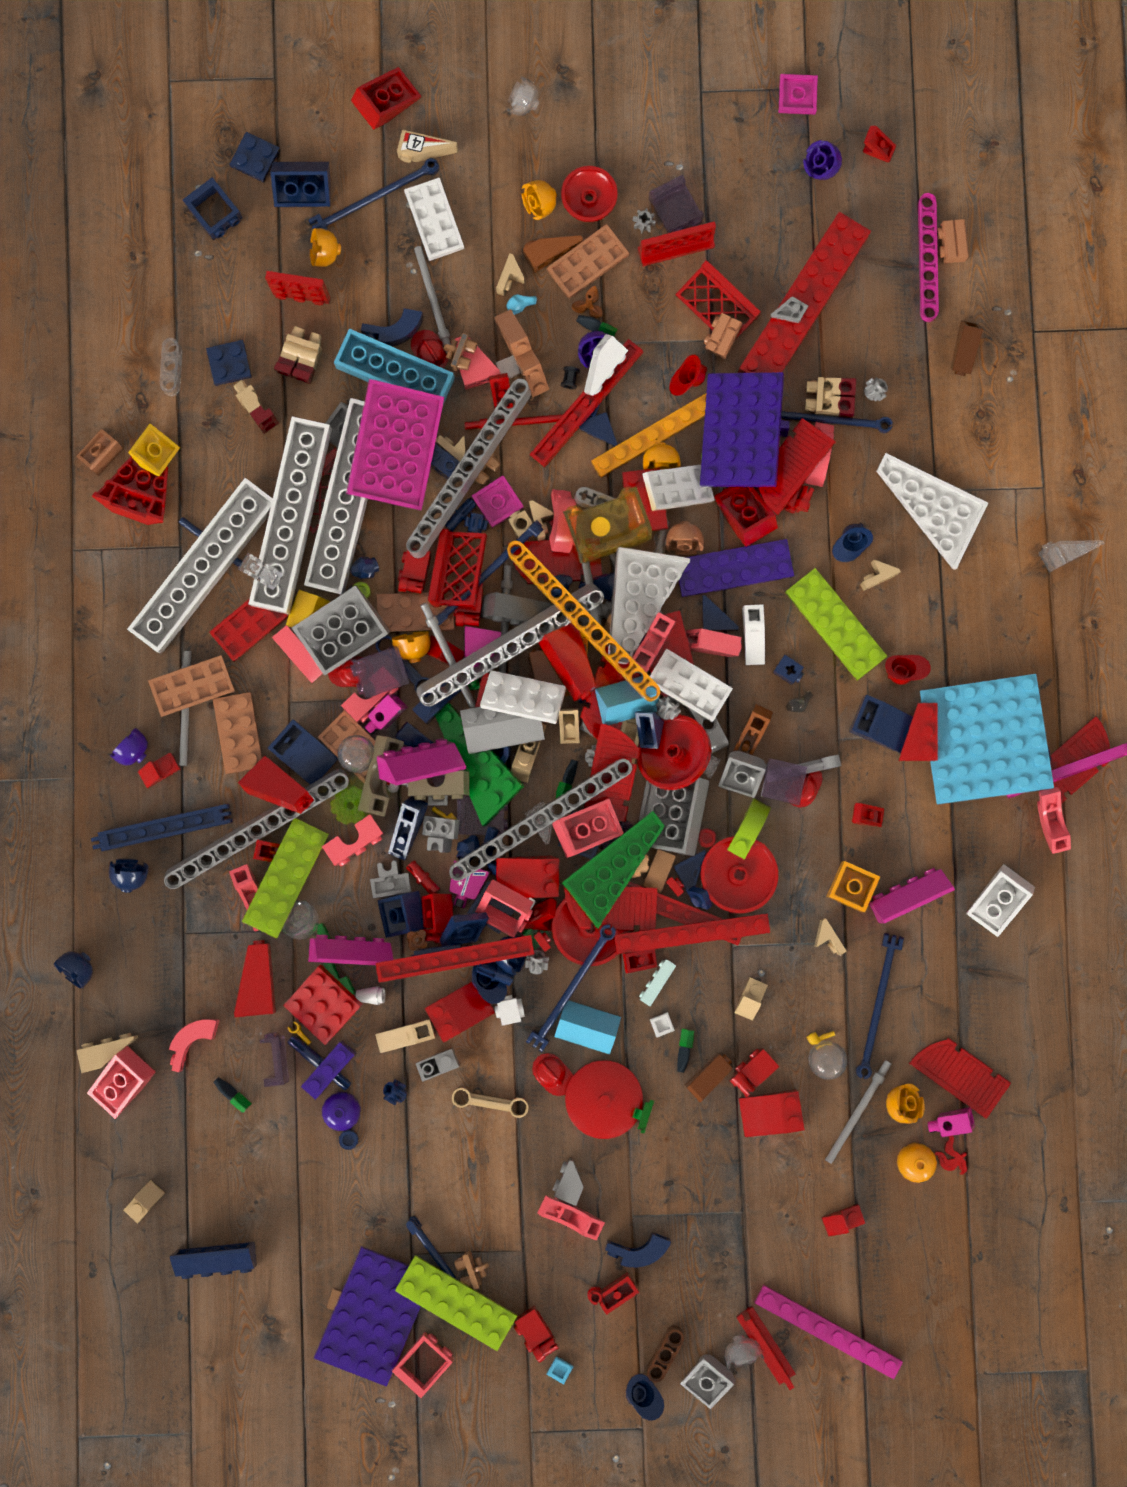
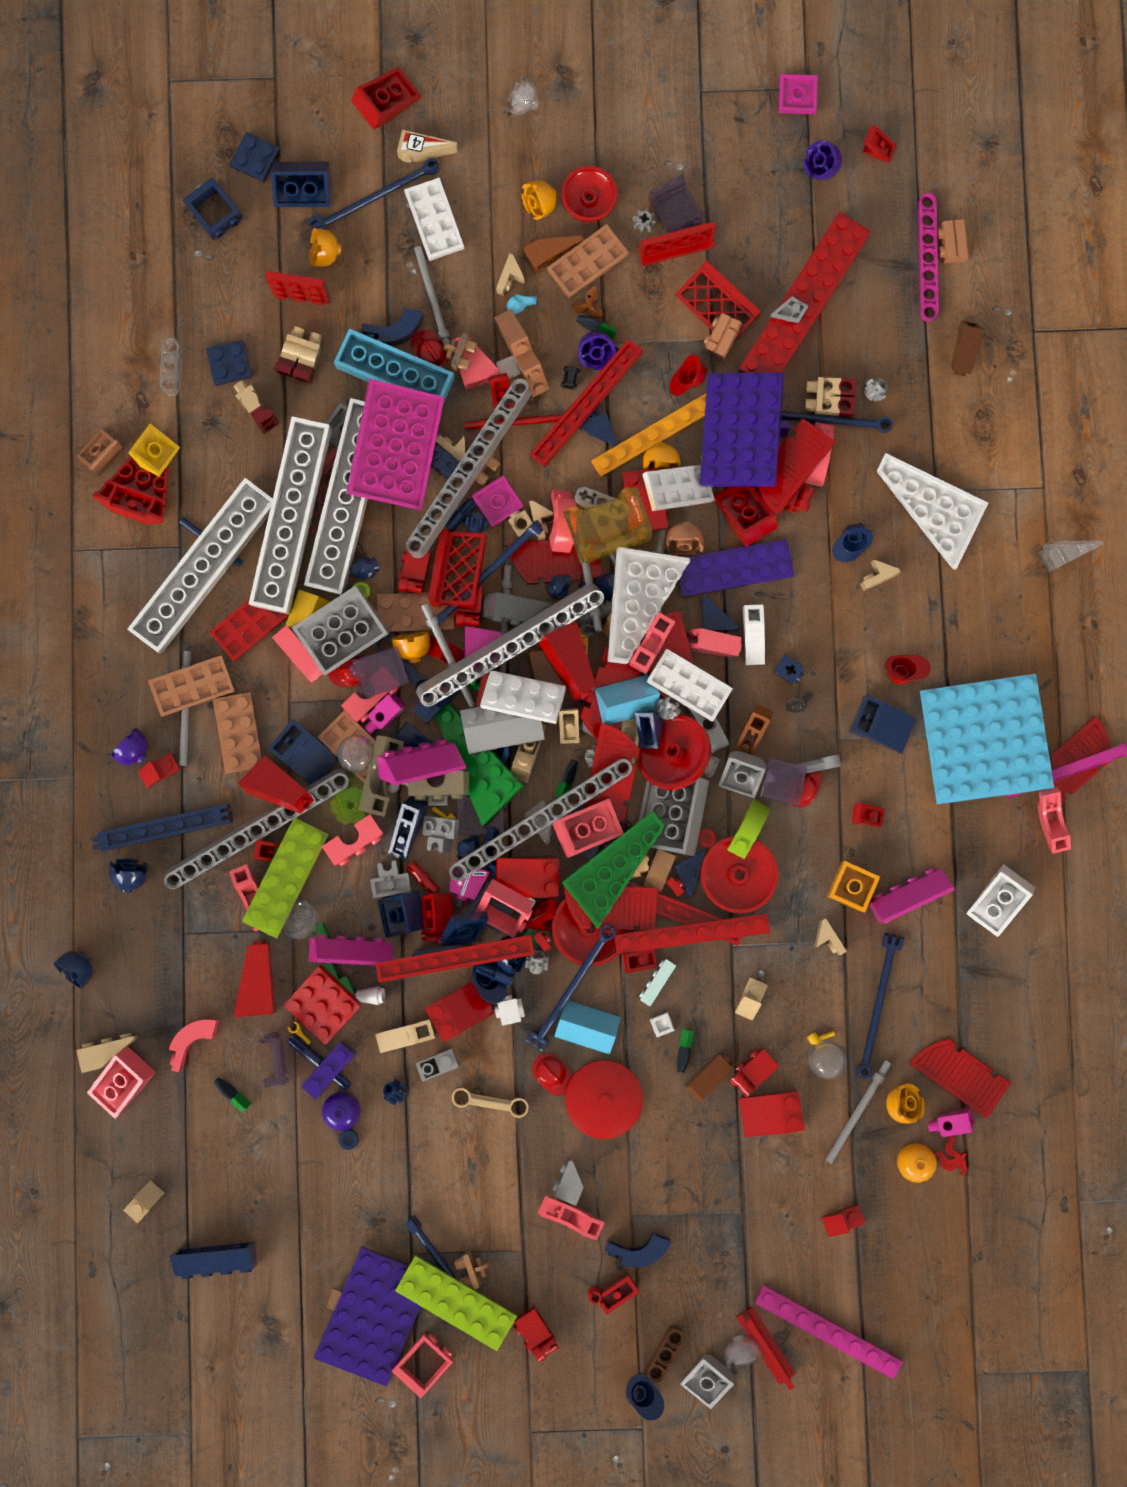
clear slope [238,553,283,590] -> none
dark orange plate [407,930,427,950] -> none
light orange beam [507,541,660,702] -> none
medium azure tile [547,1356,573,1384] -> none
white slope [584,334,628,396] -> none
yellow tile [591,517,610,536] -> none
green piece [632,1100,654,1133] -> none
dark blue plate [688,886,712,910] -> none
lime plate [785,568,887,681] -> none
red wing [899,703,938,761] -> none

